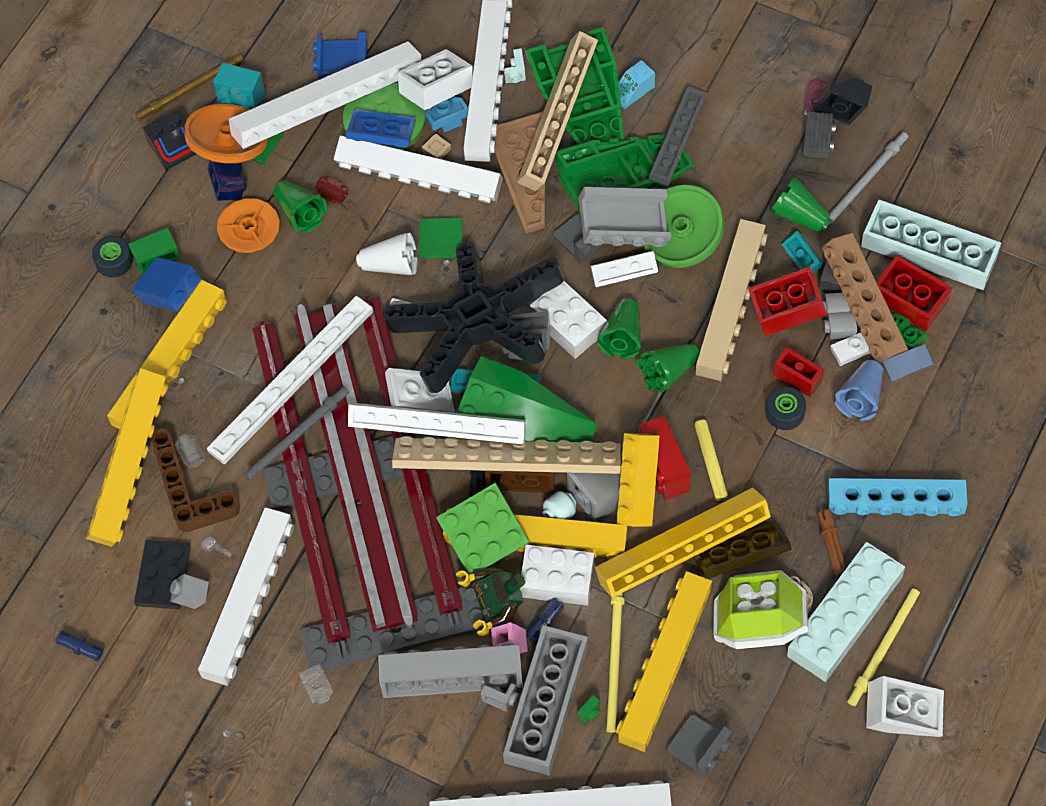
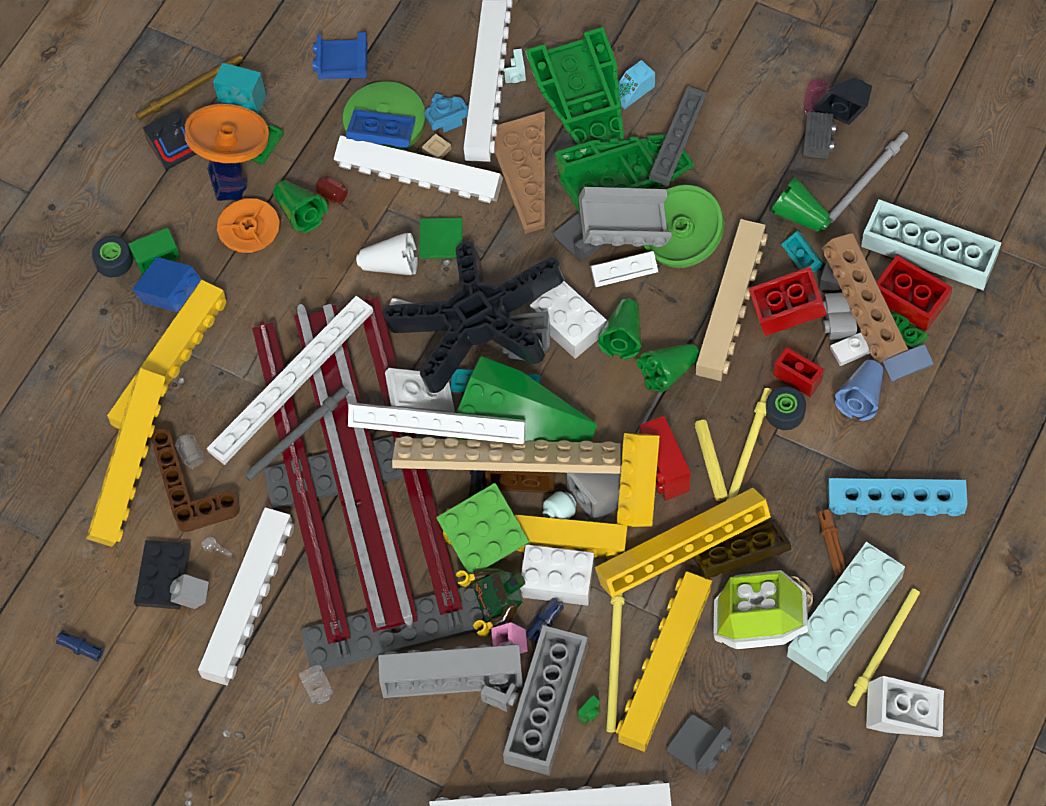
white brick [229,42,421,149] -> none
white brick [398,49,473,110] -> none
tan brick [517,31,598,191] -> none
none -> light yellow bar [726,388,772,501]

